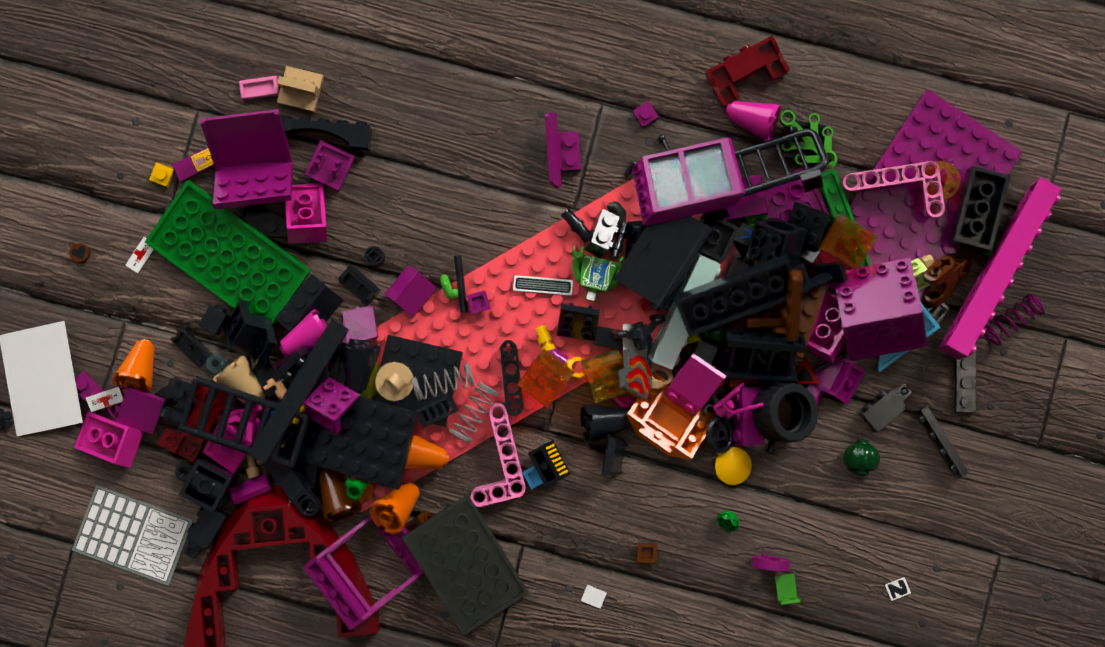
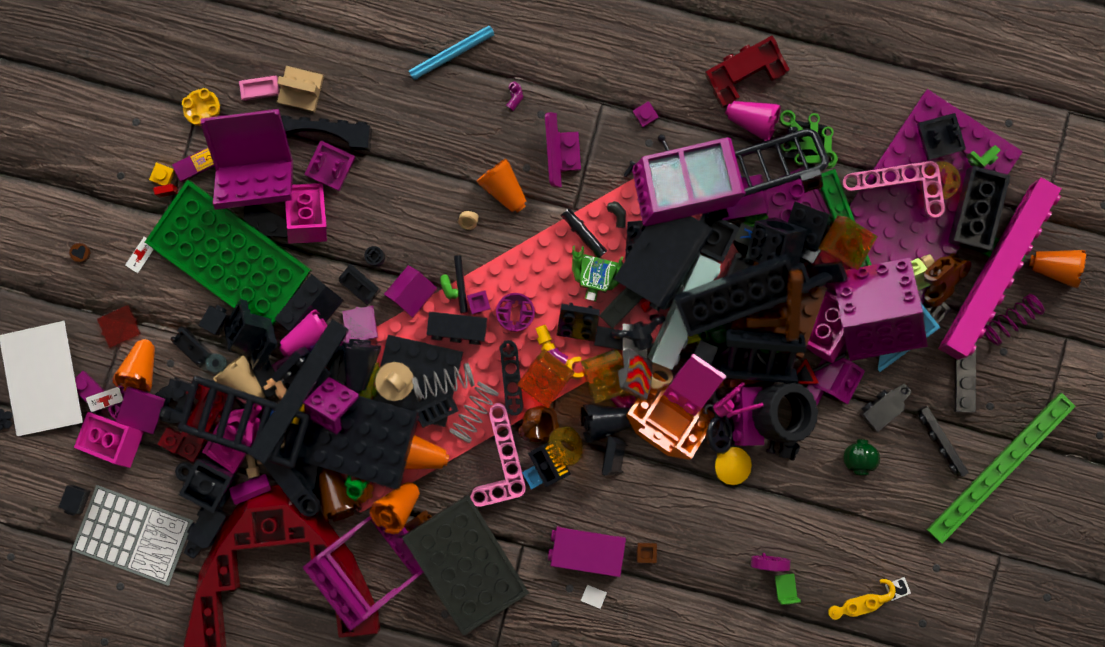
sticker [513,275,573,295] -> none
brick [584,209,629,259] -> none
green plate [717,511,740,532] -> none
none -> black brick [58,485,91,516]
none -> clear red piece [97,305,141,348]
none -> red tile [153,184,178,197]
none -> yellow dish [182,88,220,126]
none -> medium azure axle [409,26,494,80]
none -> black brick [426,312,488,345]
none -> tan tile [458,211,479,230]
none -> orange cone [476,158,527,213]
none -> magenta piece [496,293,535,332]
none -> magenta arm [506,81,523,111]
none -> reddish brown hair [518,405,560,442]
none -> magenta panel [548,526,626,577]
none -> clear yellow piece [549,426,582,466]
none -> pearl dark grey tile [599,287,643,329]
none -> black arm [778,442,800,461]
none -> yellow piece [828,579,896,620]
none -> black plate [917,113,966,161]
none -> bright green plate [926,393,1076,544]
none -> bright green bracket [966,145,1001,168]
none -> orange cone [1029,250,1086,288]

